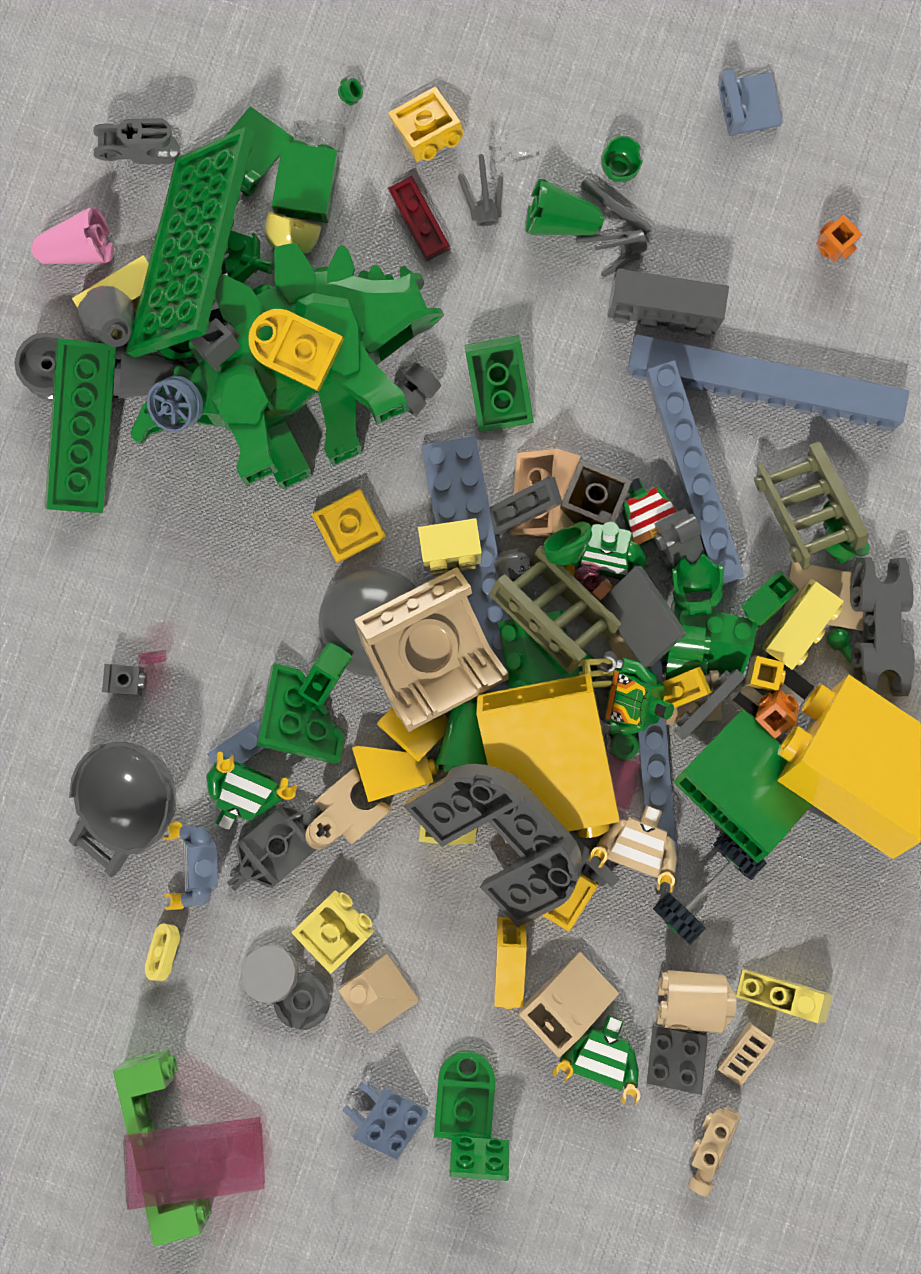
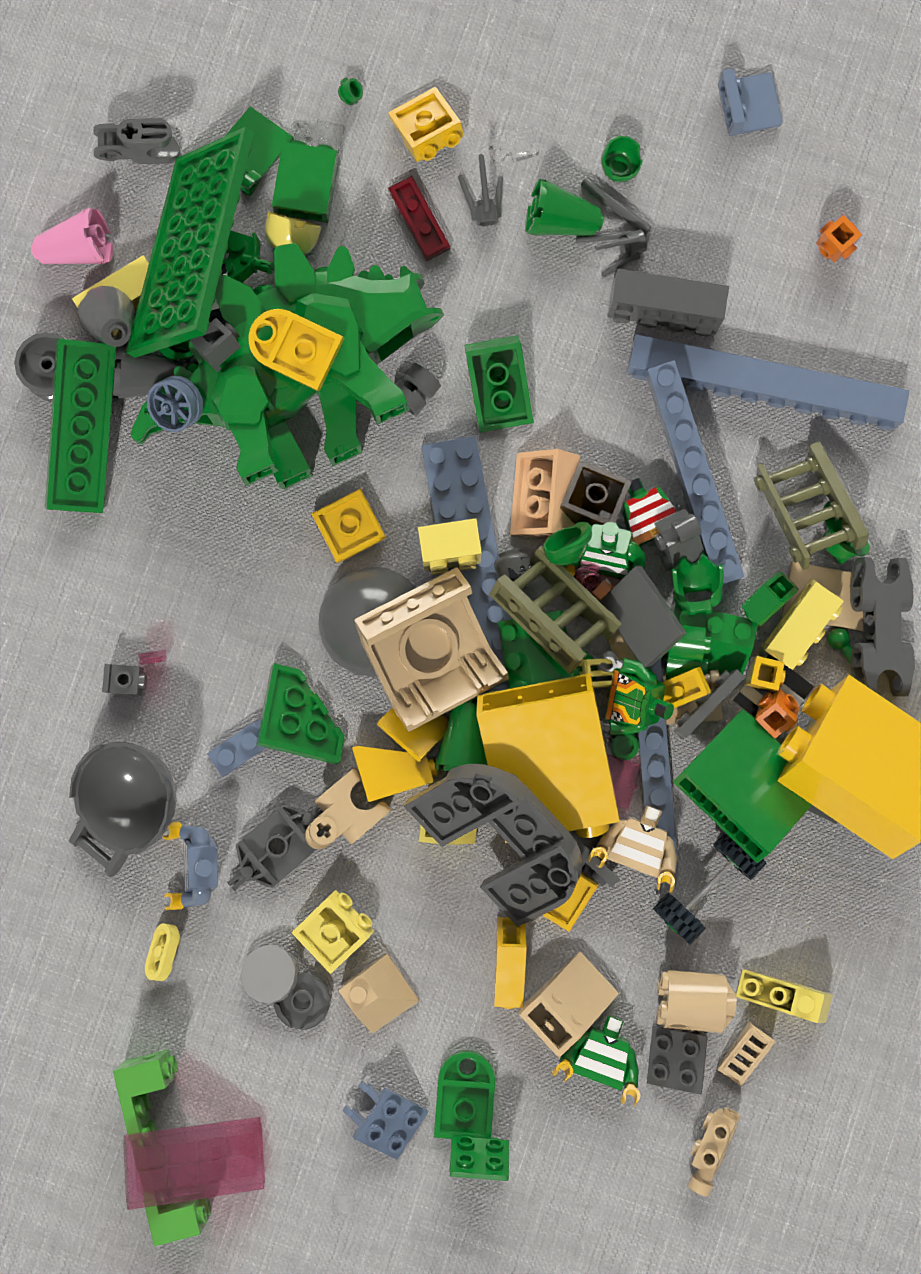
torso [206,752,297,830] -> none
green brick [298,643,352,706] -> none
dark grey plate [489,477,563,535] -> none

